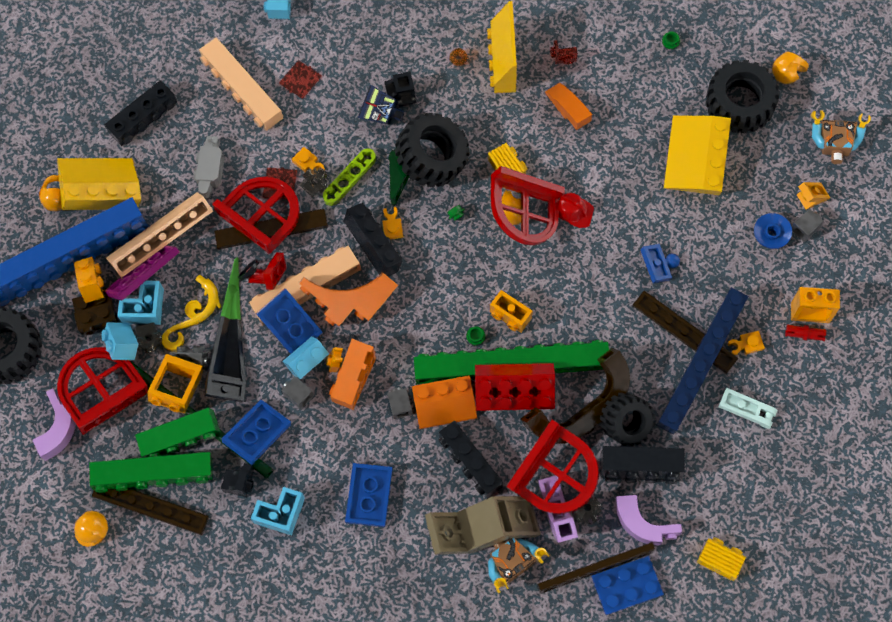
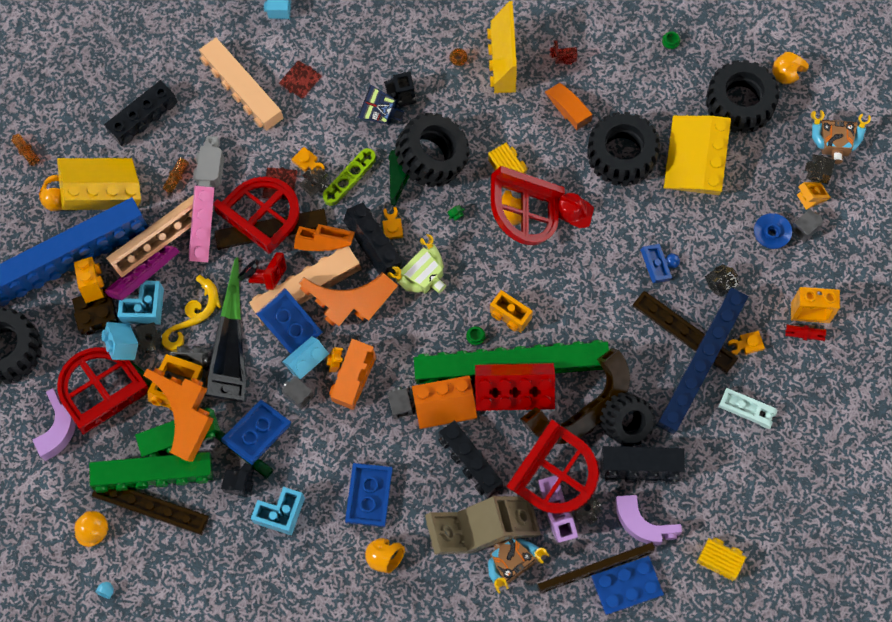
none -> clear orange axle [11,134,40,166]
none -> medium azure hinge [95,582,114,599]
none -> orange arch [143,368,214,462]
none -> clear orange axle [163,158,189,193]
none -> bright pink plate [188,185,215,262]
none -> orange slope [294,224,355,251]
none -> light orange helmet [365,538,405,573]
none -> yellowish green torso [388,234,446,294]
none -> black tyre [587,112,660,186]
none -> clear smoke brick [705,264,740,297]
none -> clear smoke brick [804,154,836,185]

